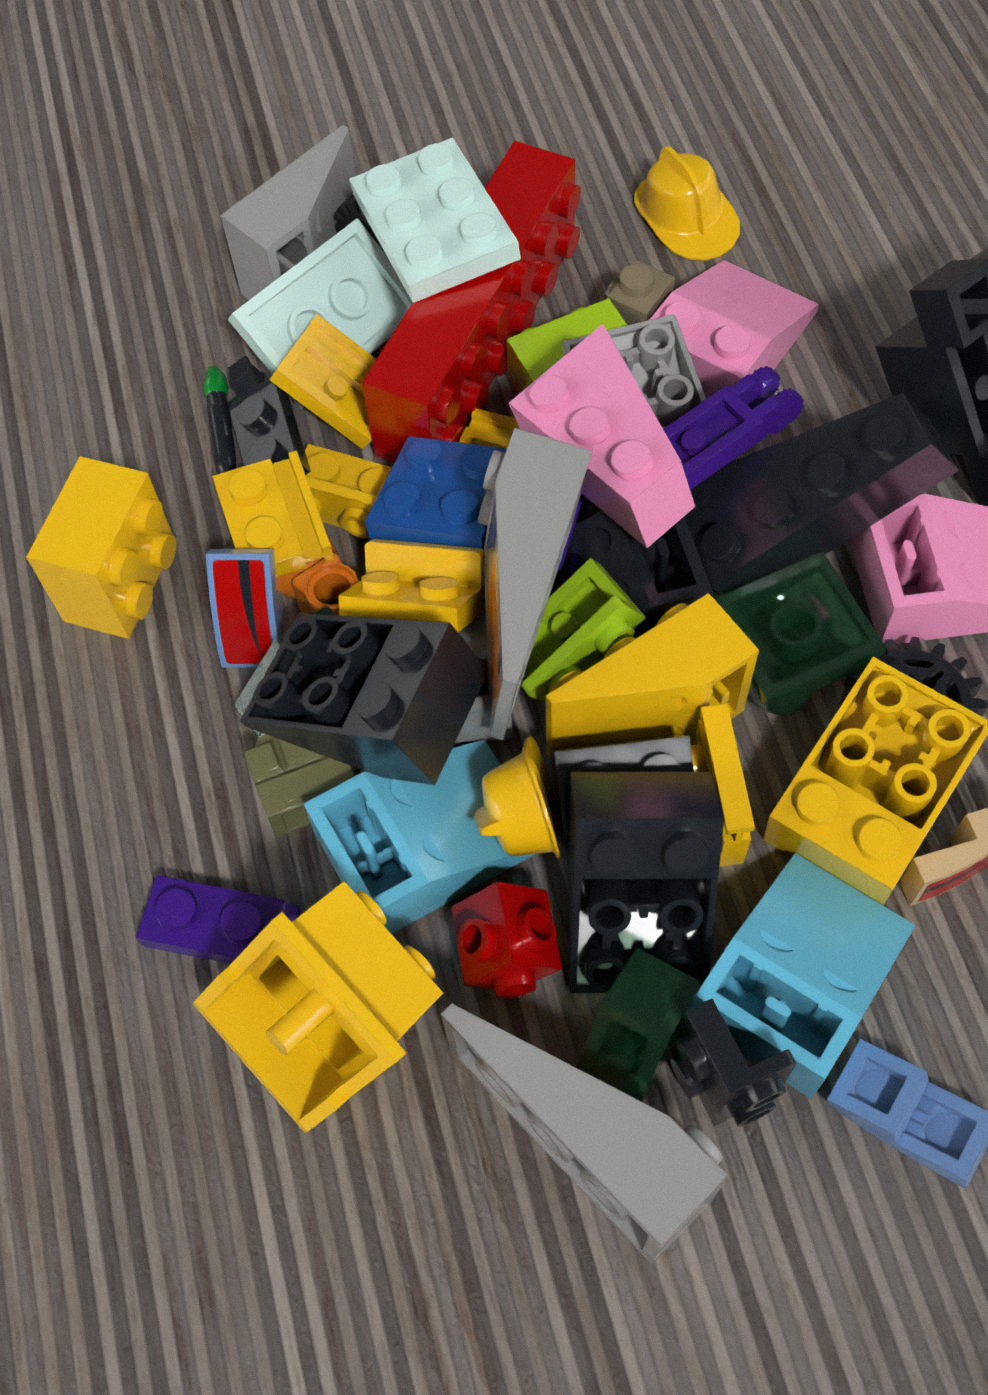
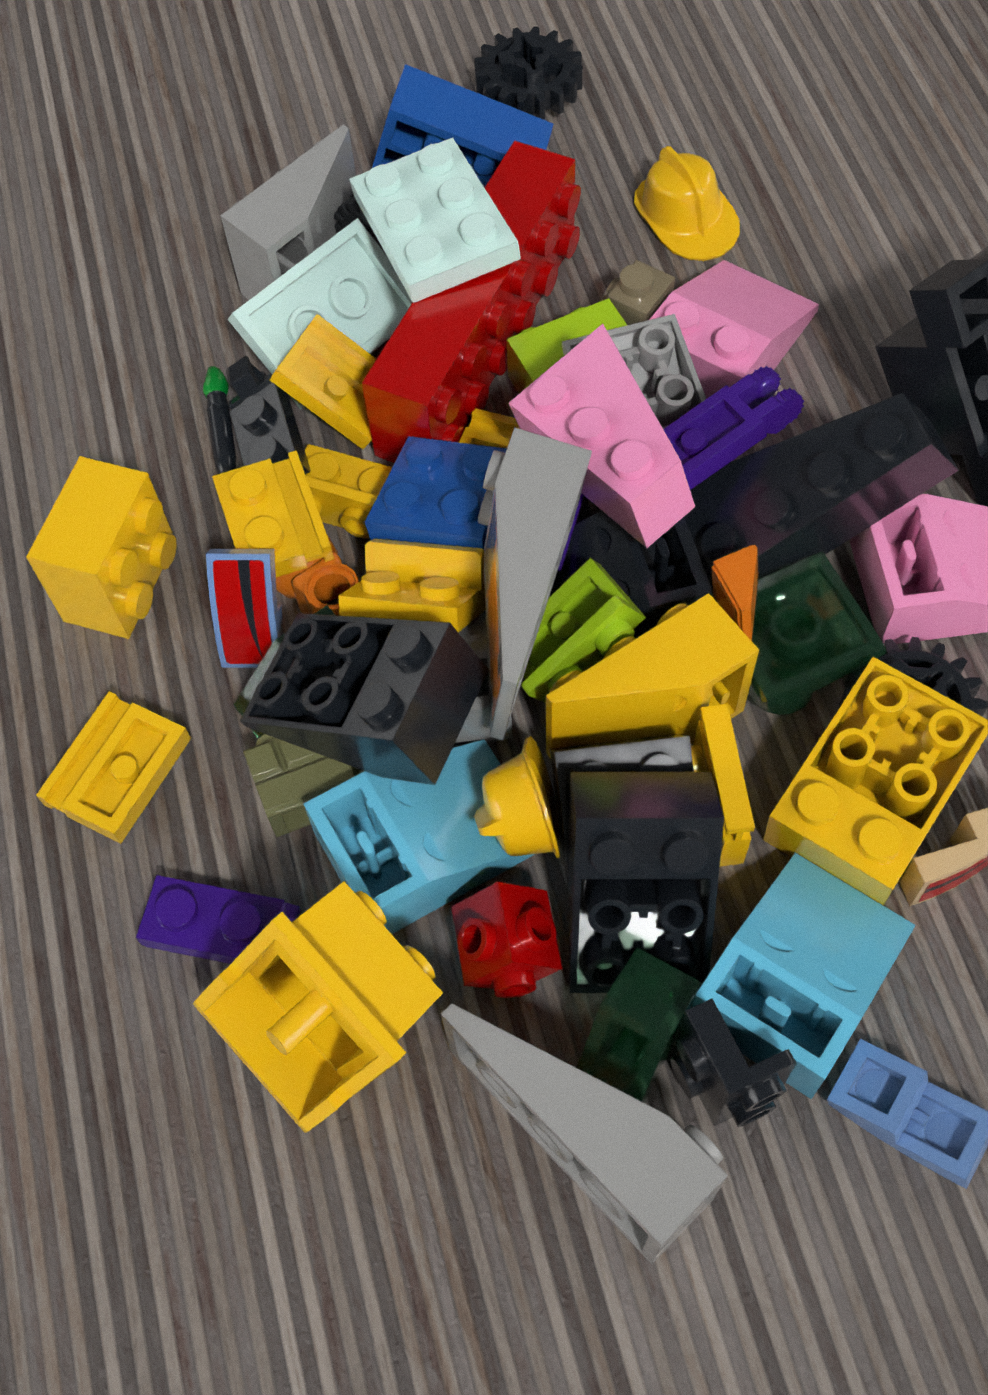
none -> yellow plate [36,691,191,844]
none -> blue wedge [372,64,554,188]
none -> black gear [474,26,583,120]
none -> orange slope [711,545,758,641]

